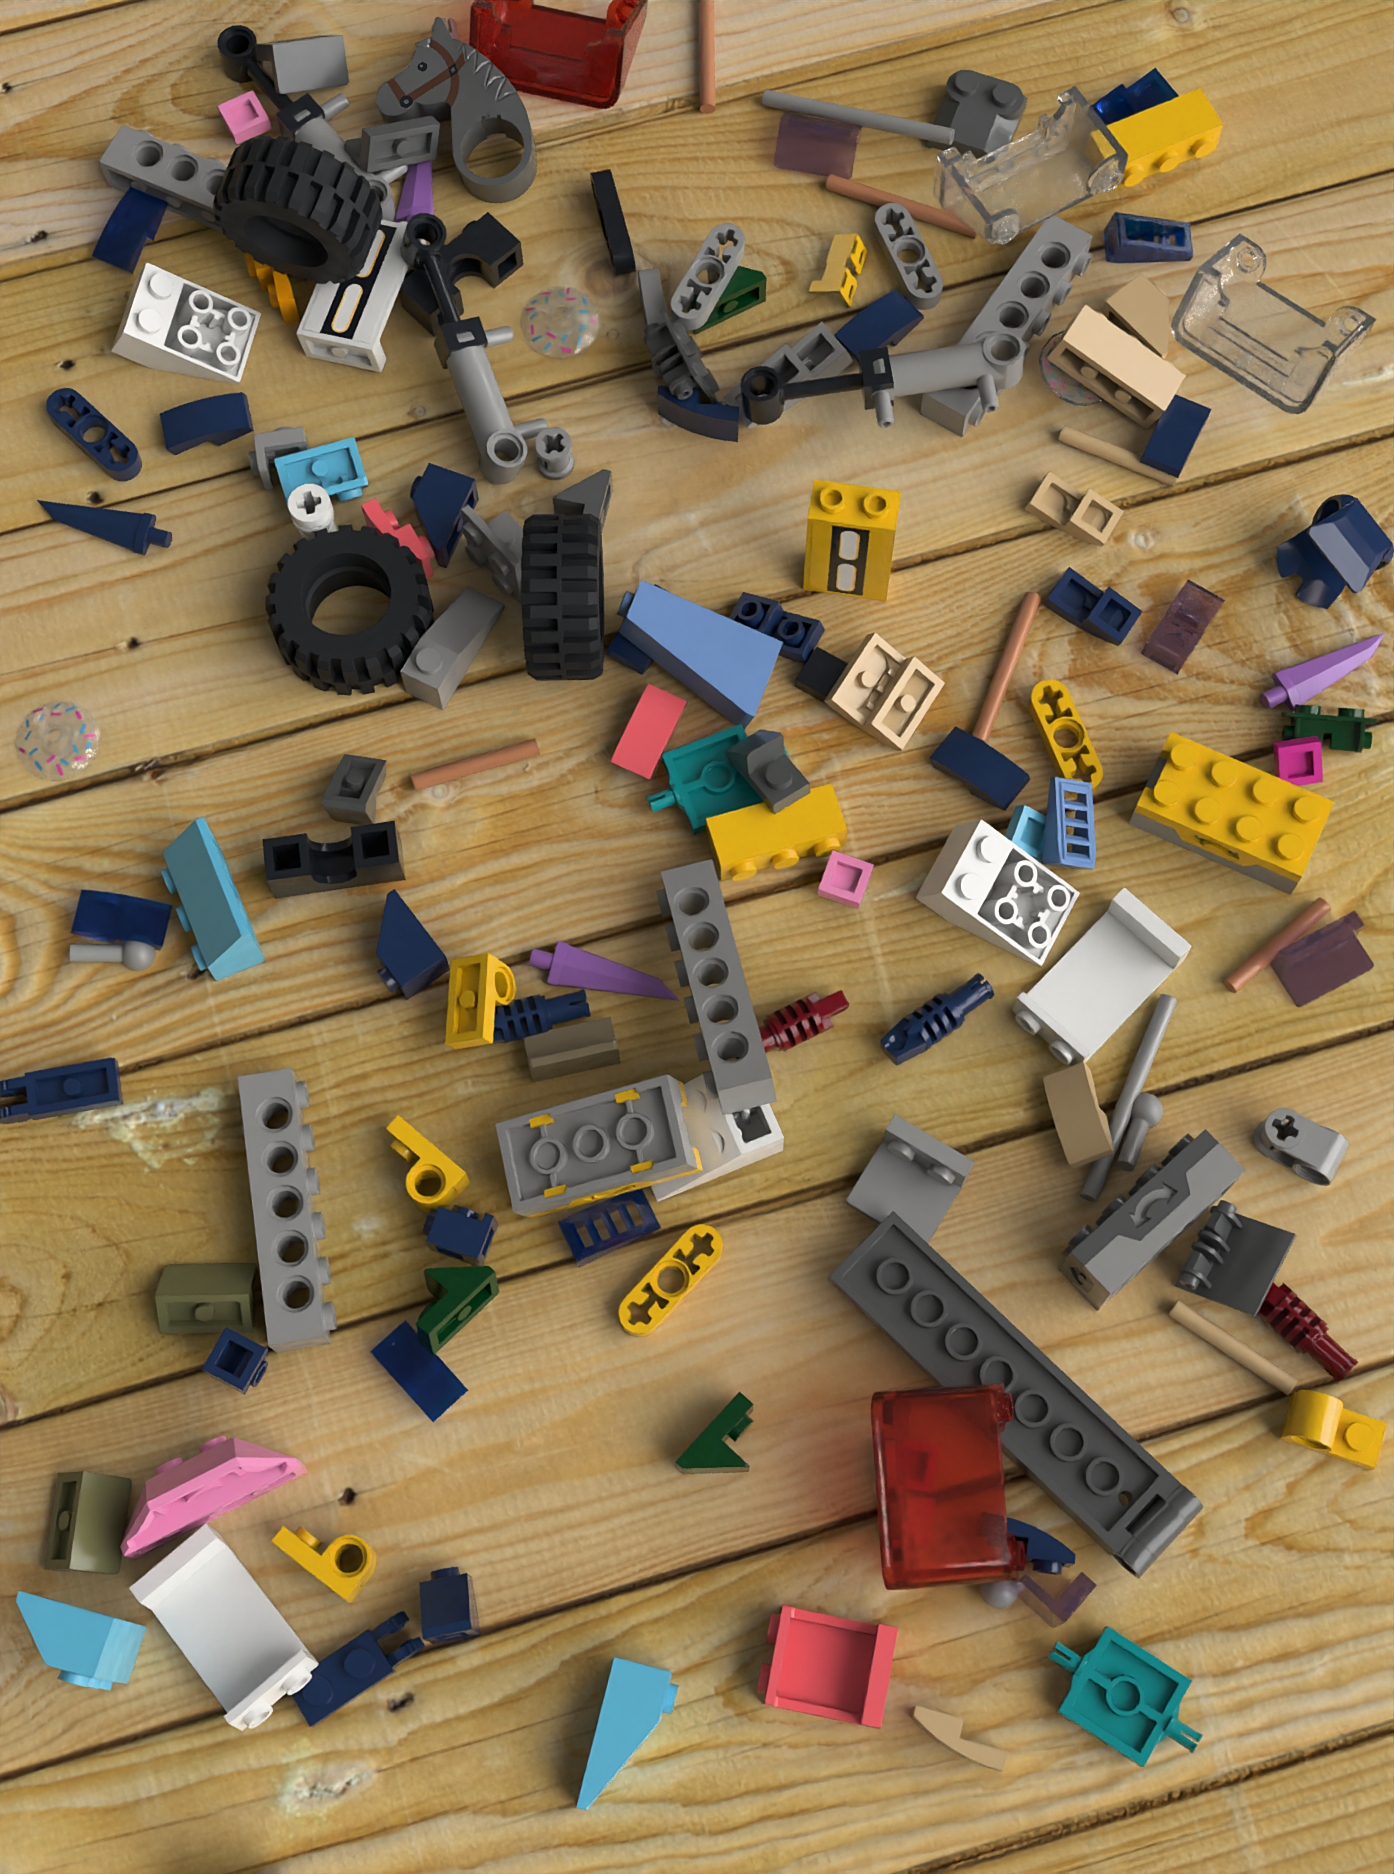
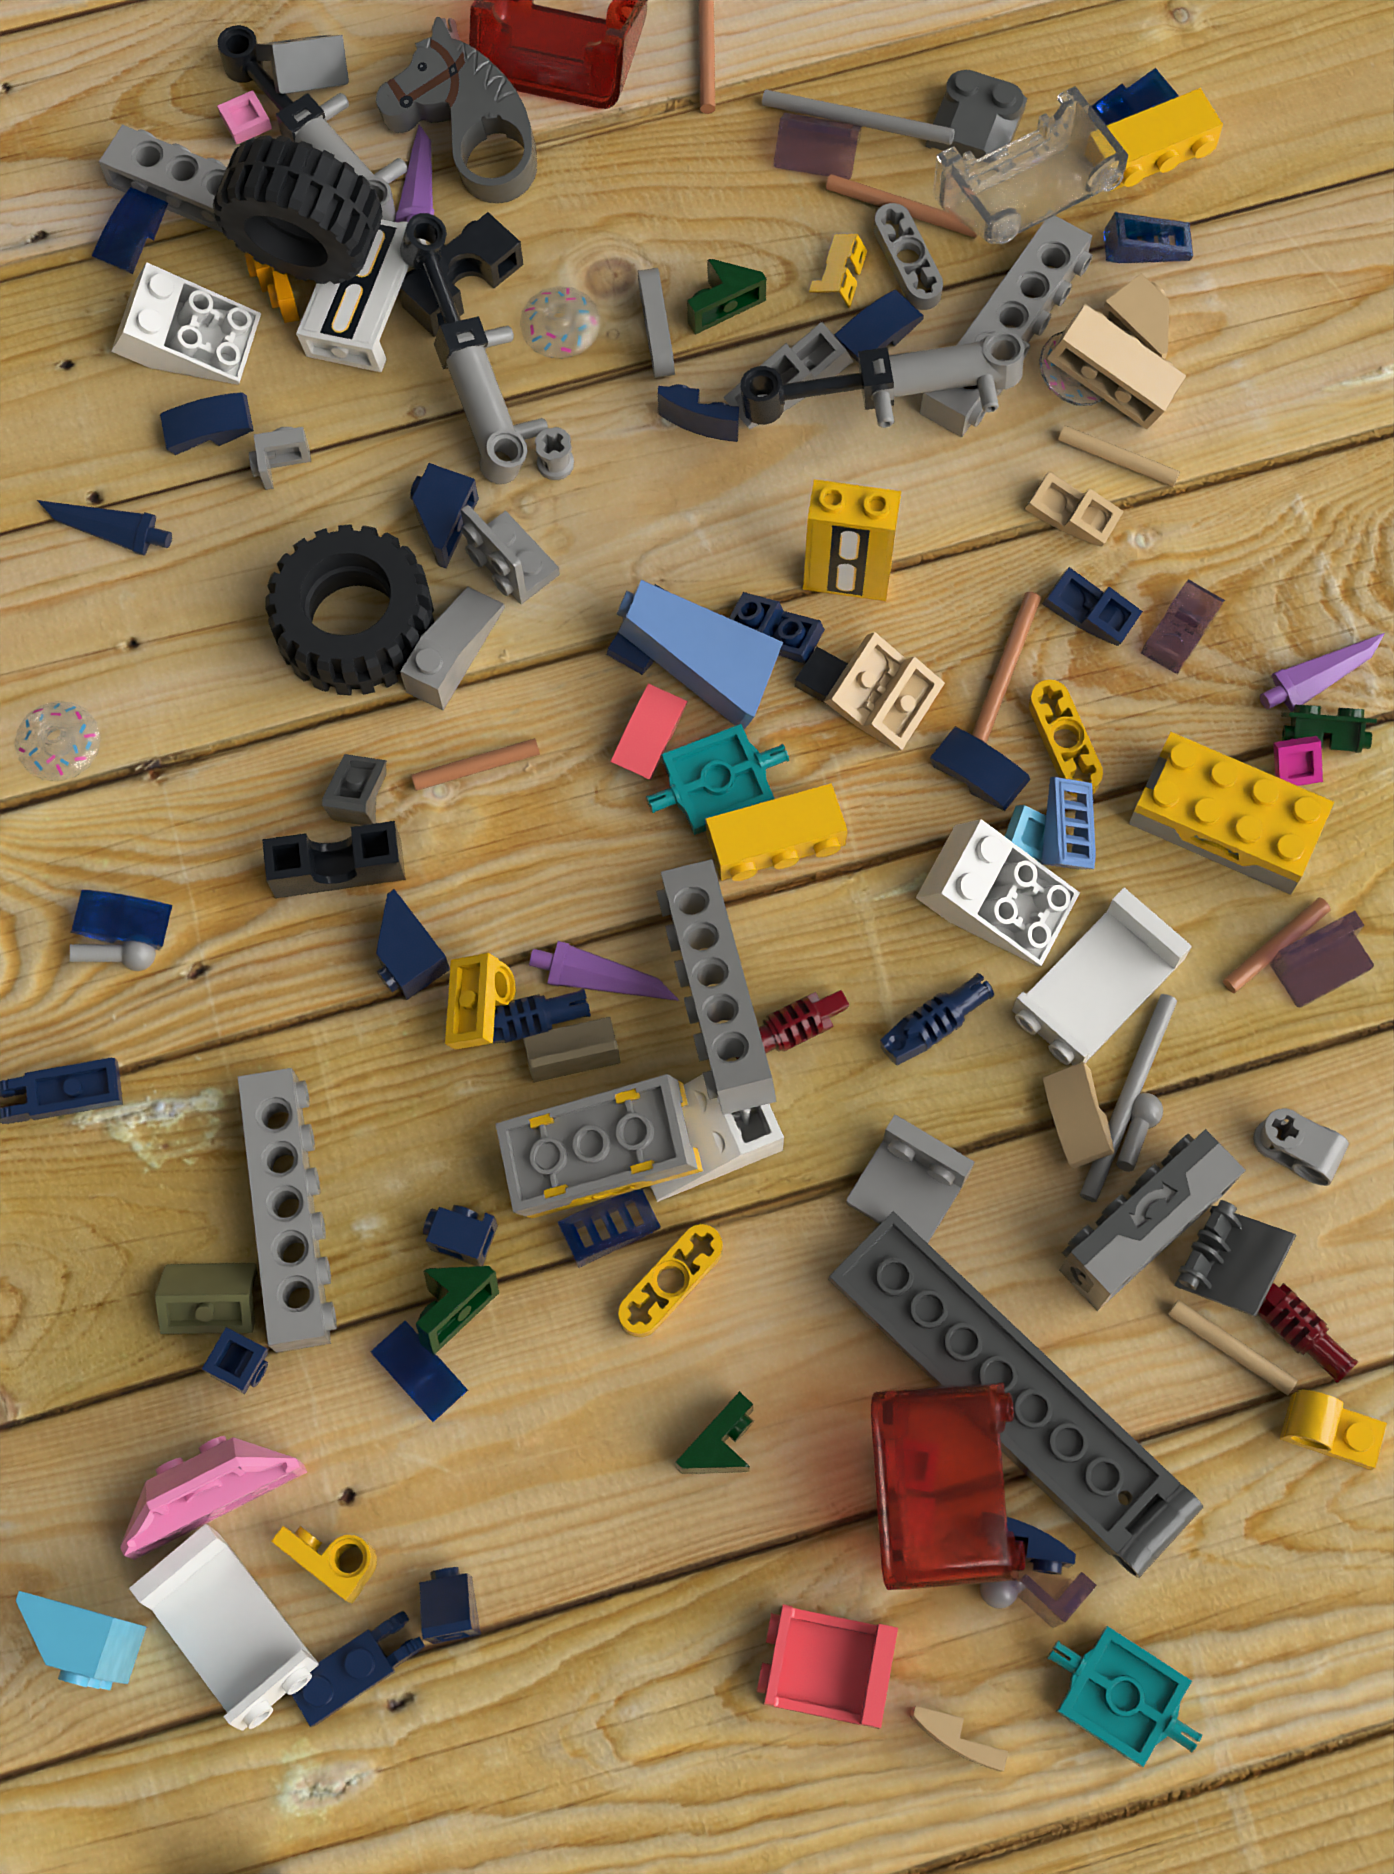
olive panel [44,1471,132,1575] -> none
dark blue beam [46,388,142,481] -> none
medium azure slope [161,817,265,981] -> none
medium azure bracket [274,437,369,506] -> none
white axle [288,484,337,542] -> none
dark grey panel [344,116,440,173] -> none
coral slope [361,498,435,579] -> none
yellow plate [386,1115,470,1213] -> none
black tyre [521,514,604,681] -> none
dark grey slope [553,469,613,531] -> none
medium azure slope [576,1657,679,1810] -> none
black beam [590,169,636,276] -> none
dark grey hinge [644,309,720,403] -> none
light grey beam [671,223,745,330] -> none
dark grey slope [725,729,810,814] -> none
bright pink plate [817,850,874,909] -> none
dark blue slope [1140,394,1211,478] -> none
clear windscreen [1171,233,1377,414] -> none
dark blue piece [1276,494,1394,609] -> none

